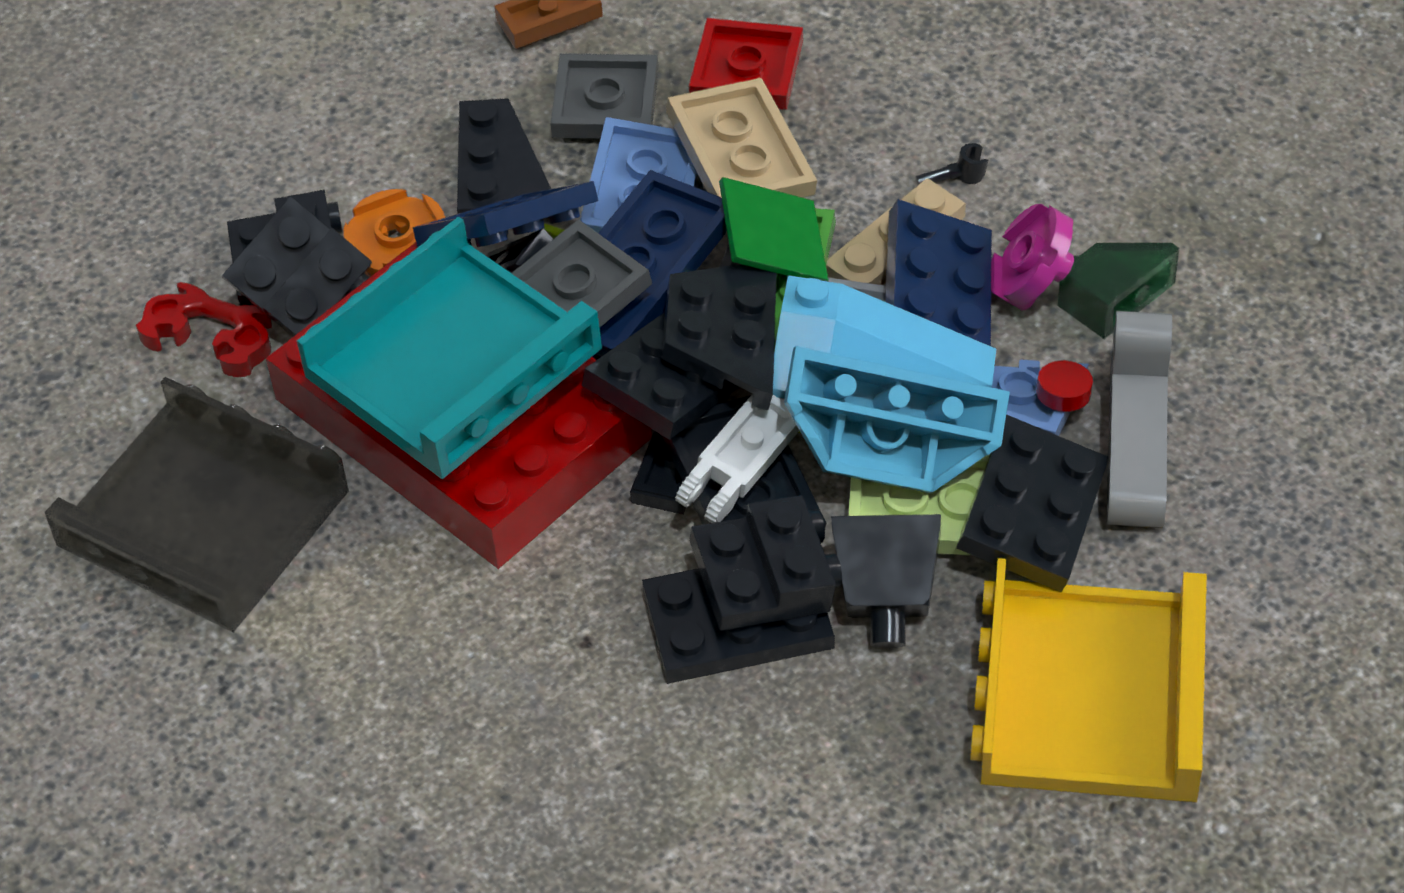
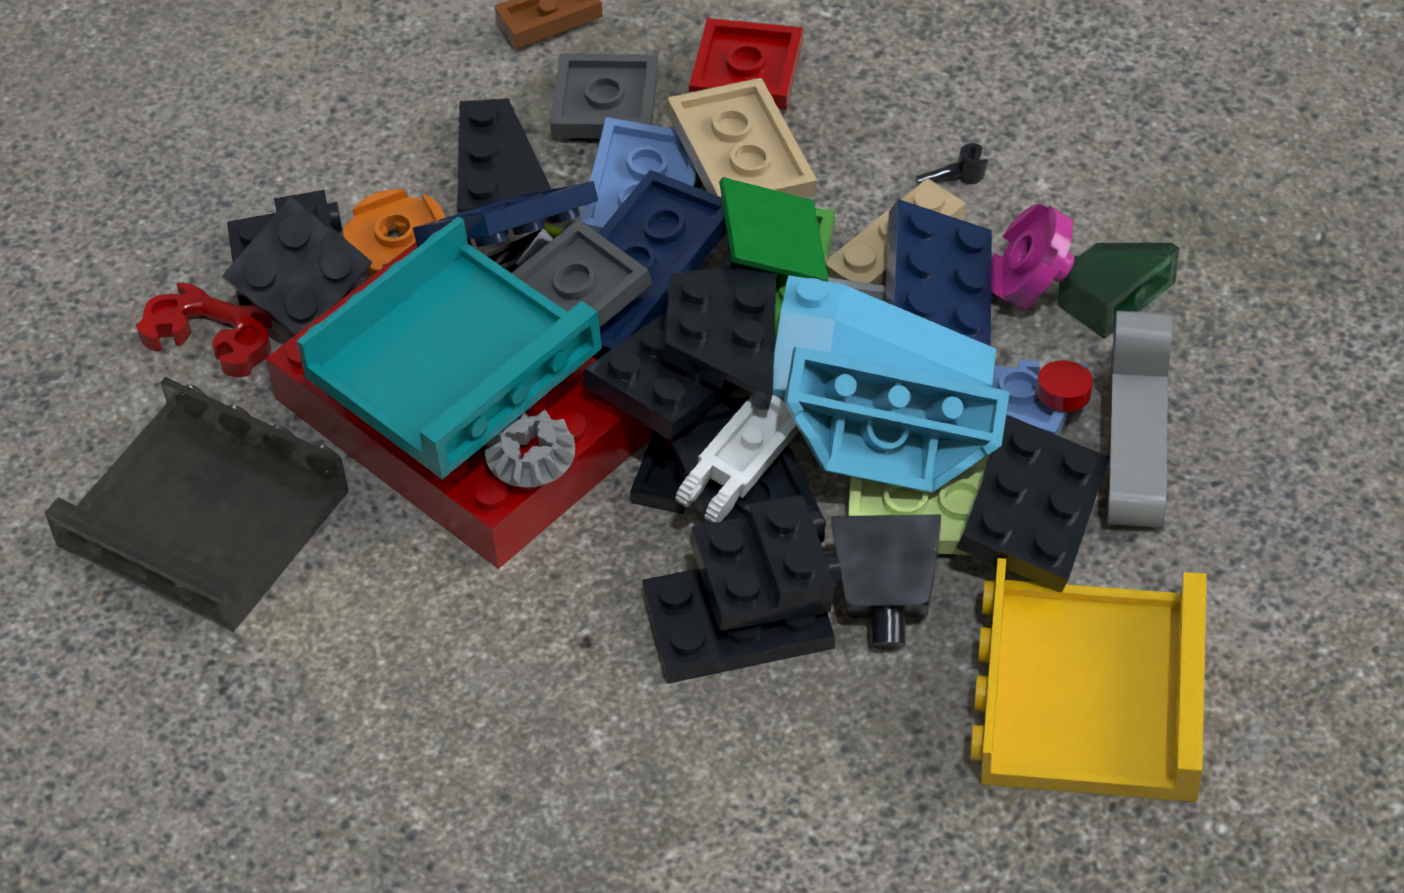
none -> light grey gear [485,410,575,487]

